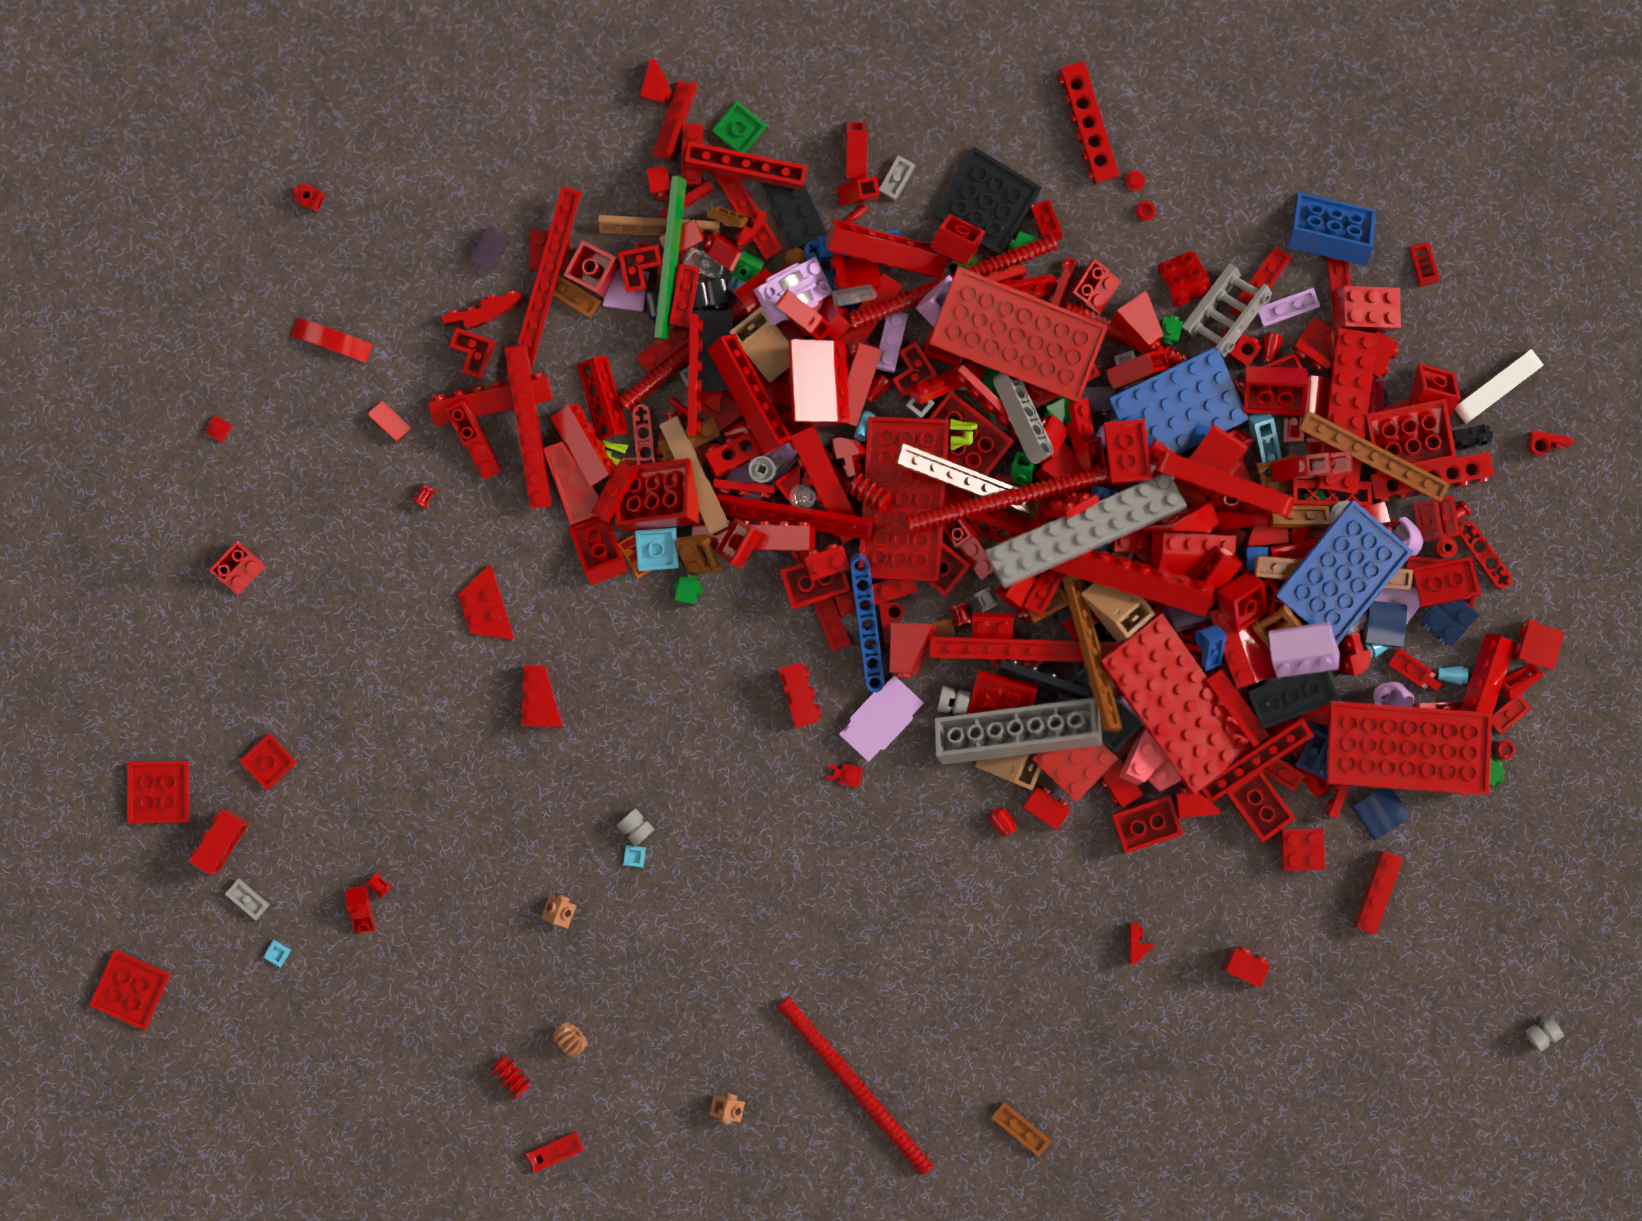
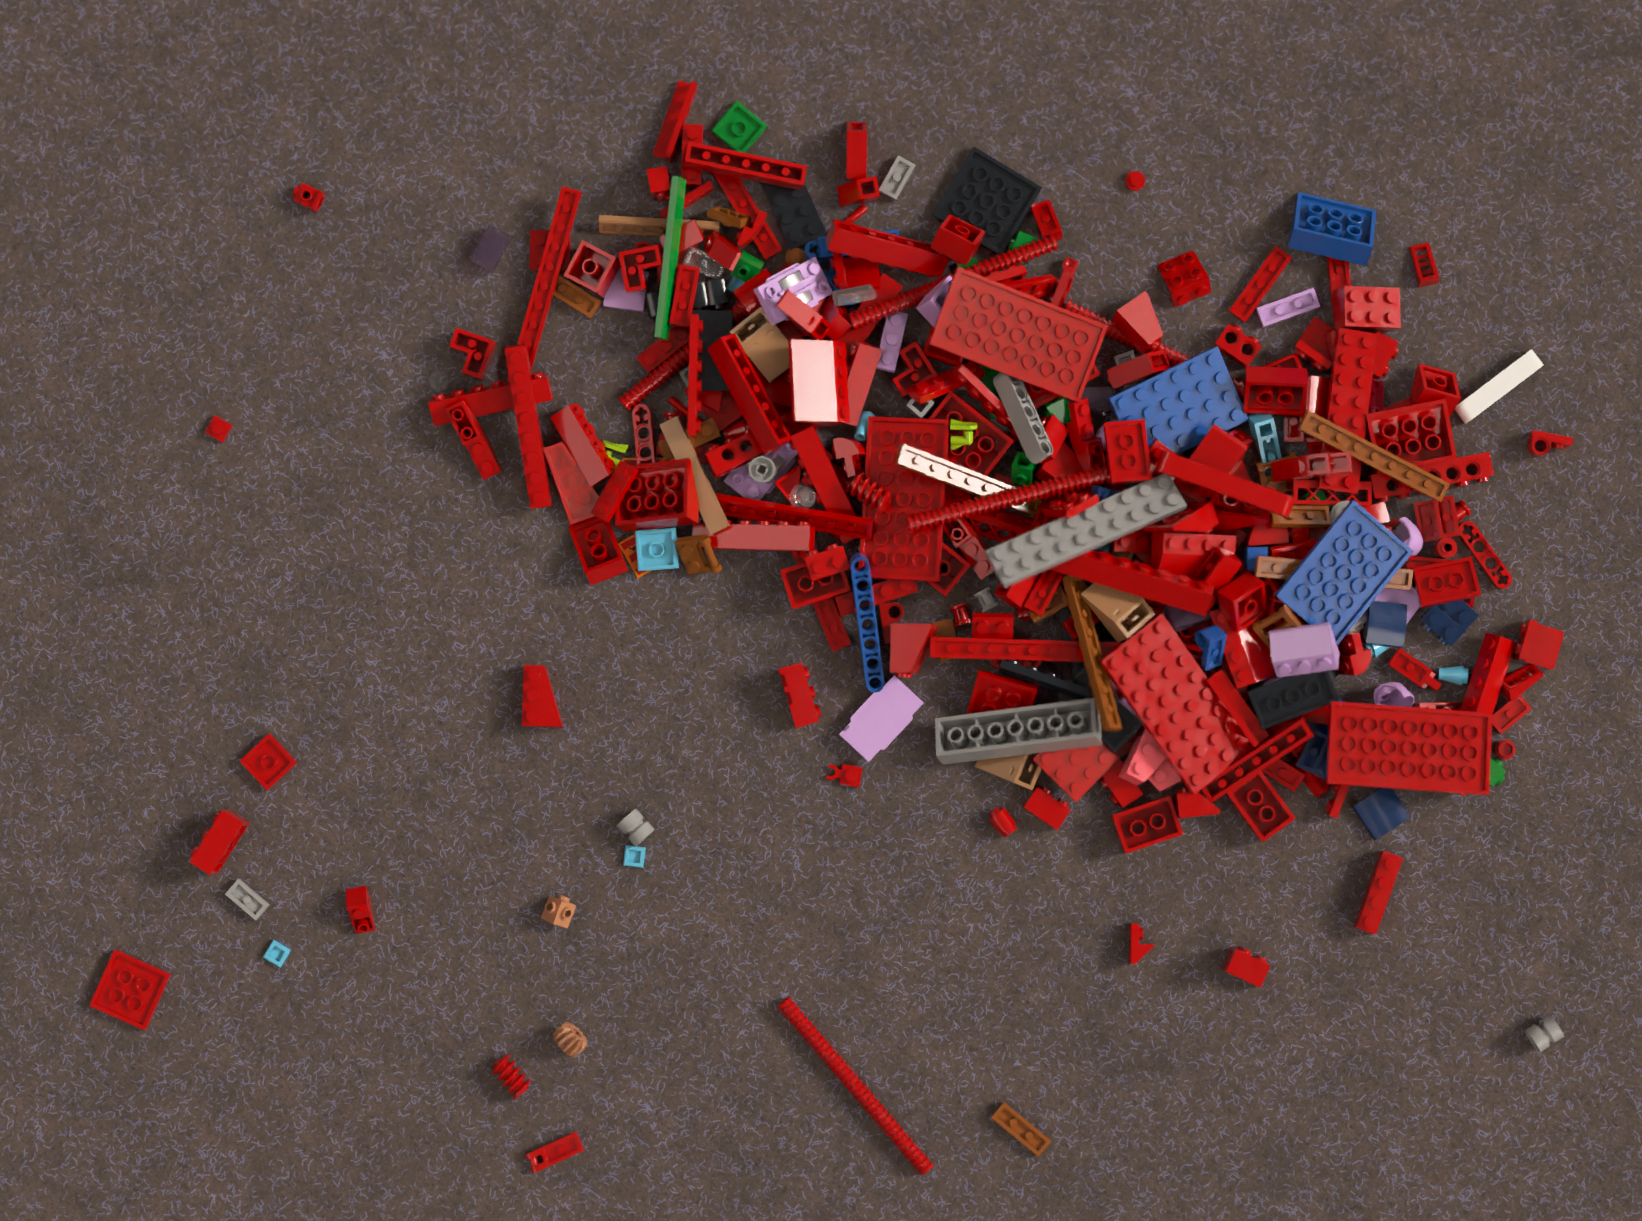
red plate [127,761,190,823] -> none
red brick [208,540,266,595] -> none
red slope [290,317,373,363] -> none
red bush [366,872,393,899] -> none
slope [367,401,412,443] -> none
red bush [412,483,437,509] -> none
red slope [442,291,522,330] -> none
red wing [458,565,515,640] -> none
red fence [577,356,629,441] -> none
red slope [640,58,672,106] -> none
green brick [673,574,703,605] -> none
nougat brick [709,1093,745,1124] -> none
red plate [713,479,776,498] -> none
red slope [716,517,762,568] -> none
red cone [866,372,892,403] -> none
light grey wheel [937,686,971,715] -> none
red brick [1058,61,1120,185] -> none
red brick [1069,259,1121,314] -> none
red plate [1136,201,1156,221] -> none
green brick [1160,315,1183,346] -> none
light grey fence [1182,263,1272,357] -> none
red cone [1262,332,1283,362] -> none
red brick [1280,828,1325,871] -> none
black hinge [1452,424,1493,450] -> none

